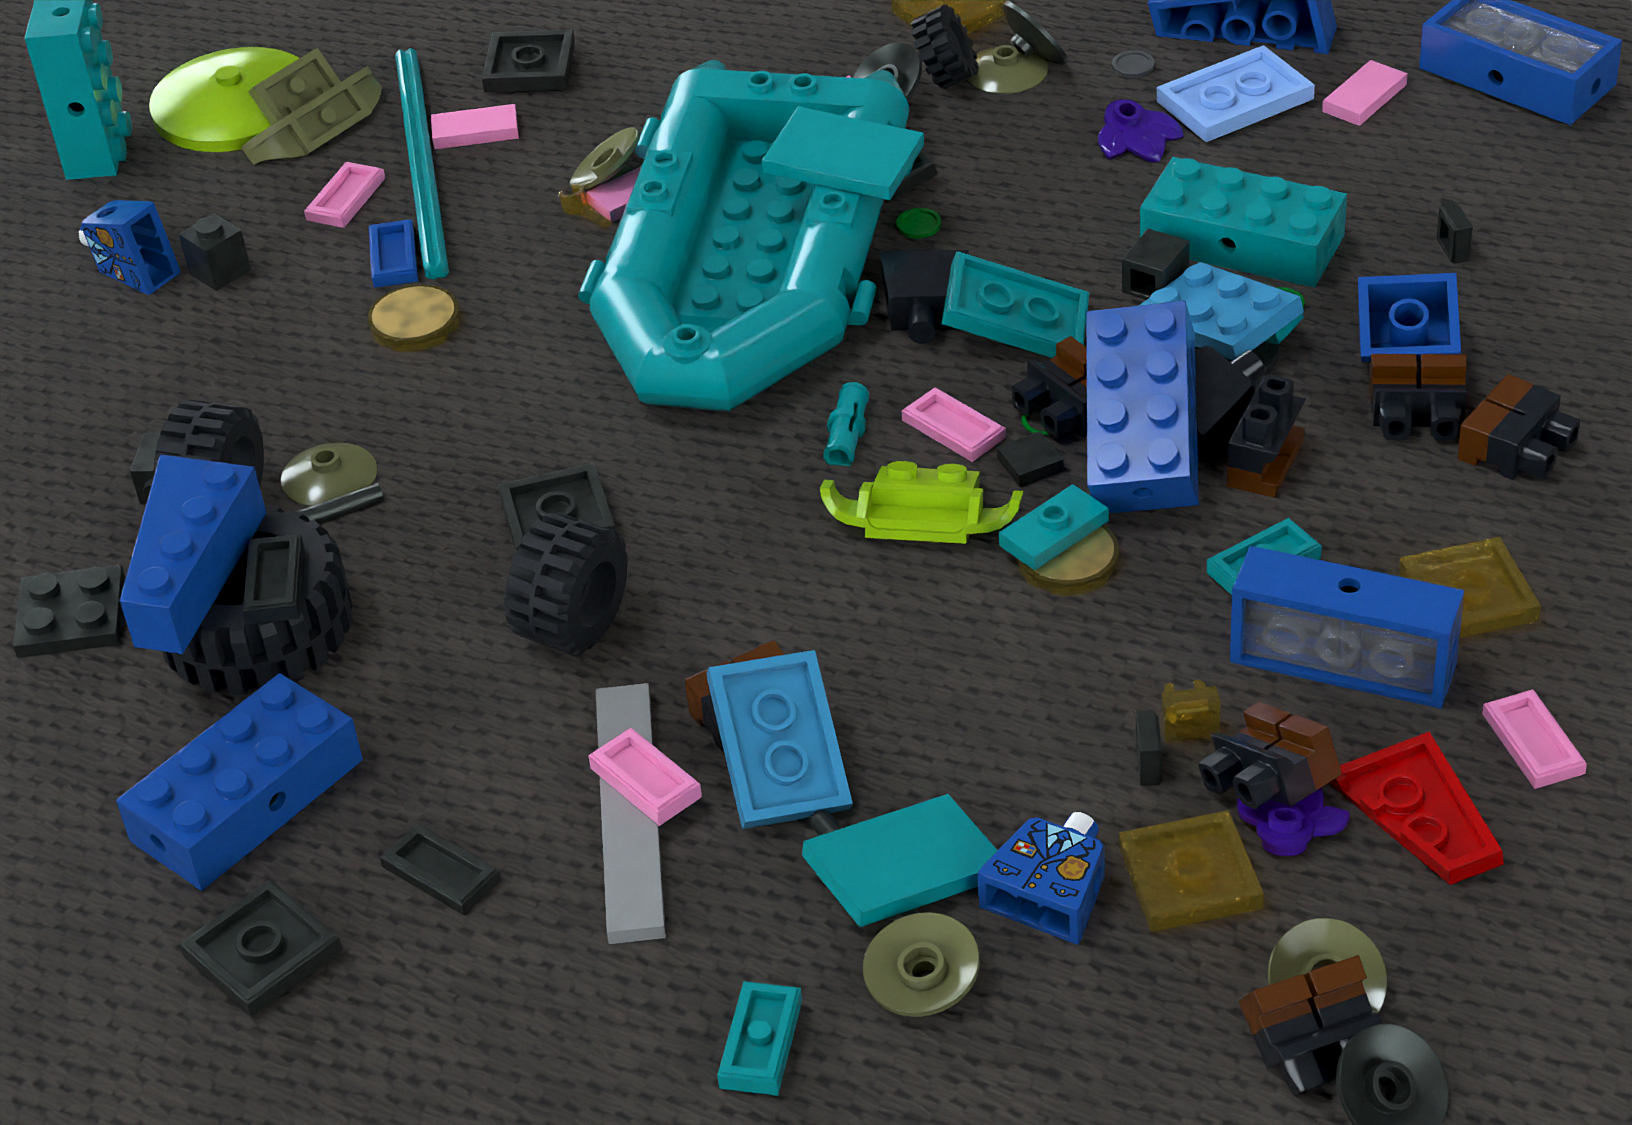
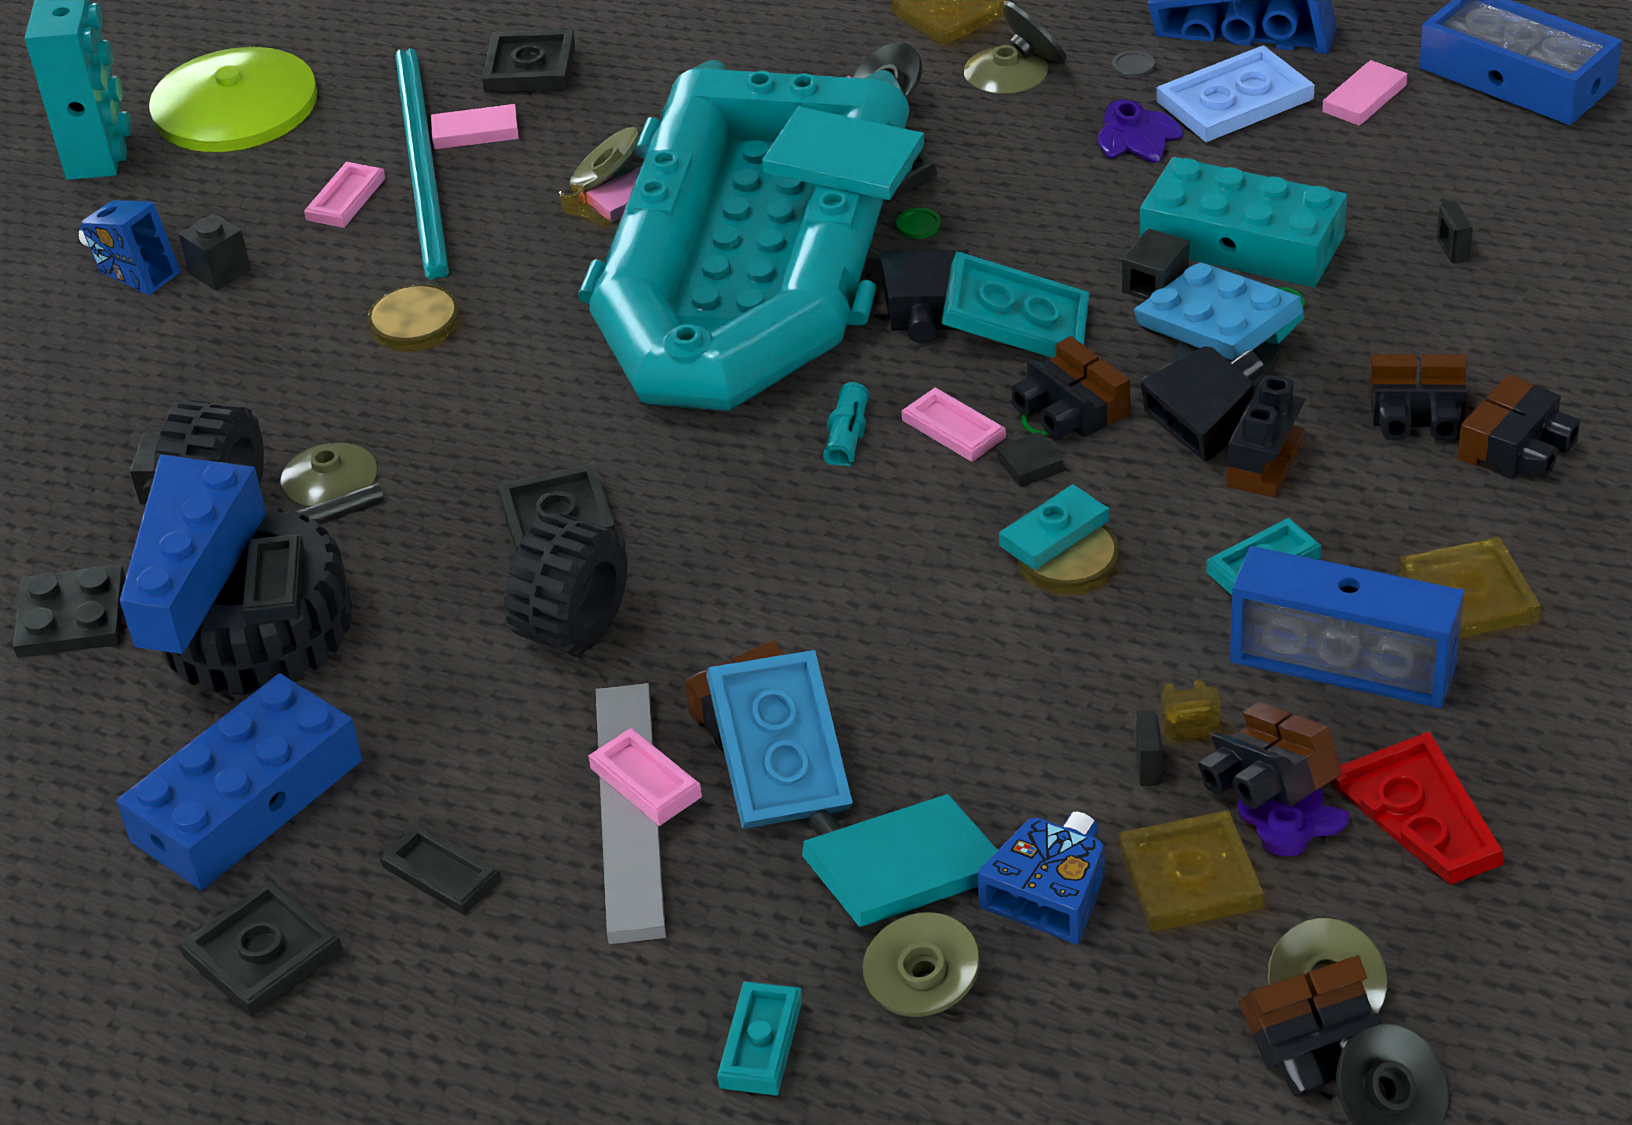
olive plate [241,47,382,165] -> none
blue tile [368,219,419,288] -> none
lime plate [820,461,1024,544] -> none
black tyre [911,4,979,89] -> none
brick [1086,301,1199,513] -> none
blue slope [1358,273,1461,362] -> none
bright pink tile [1482,689,1587,789] -> none

